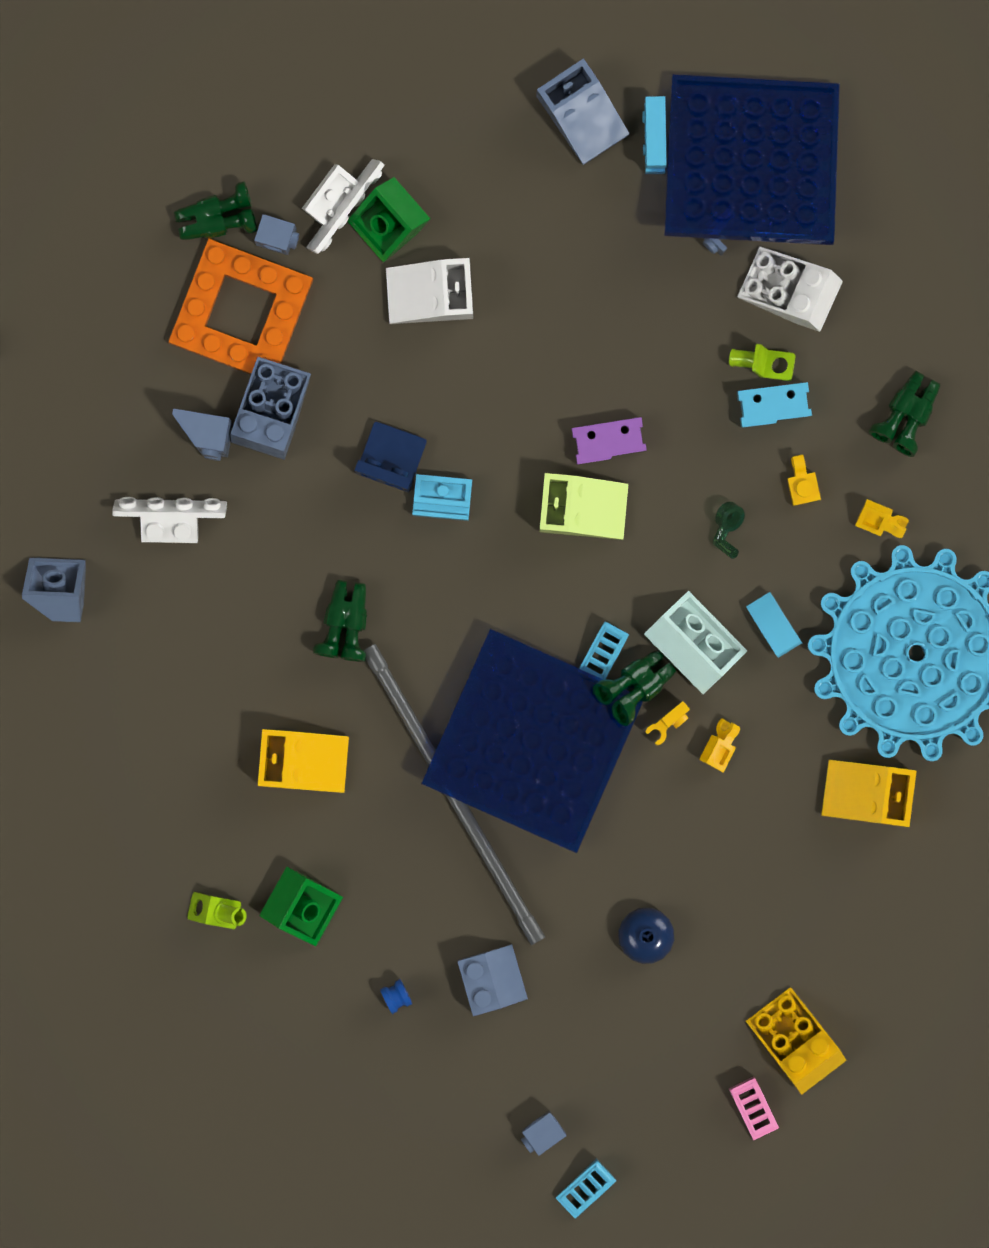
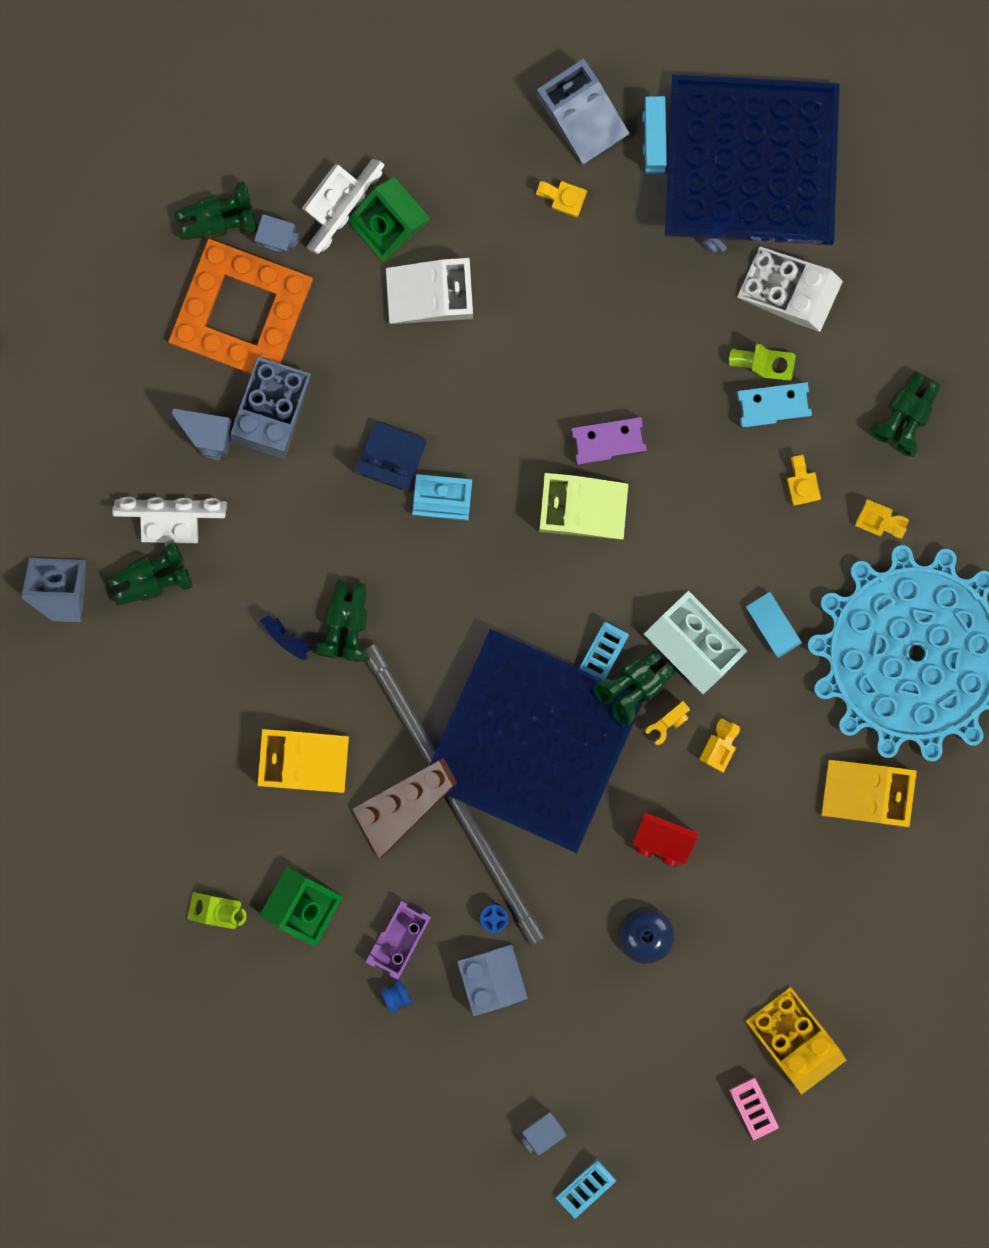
clear green plate [713,502,745,559] -> none
none -> dark green piece [107,539,193,605]
none -> clear blue slope [260,615,311,662]
none -> wing [352,758,457,859]
none -> medium lavender piece [365,901,432,980]
none -> blue wheel [480,904,508,933]
none -> yellow plate [536,181,587,218]
none -> red slope [631,813,699,868]

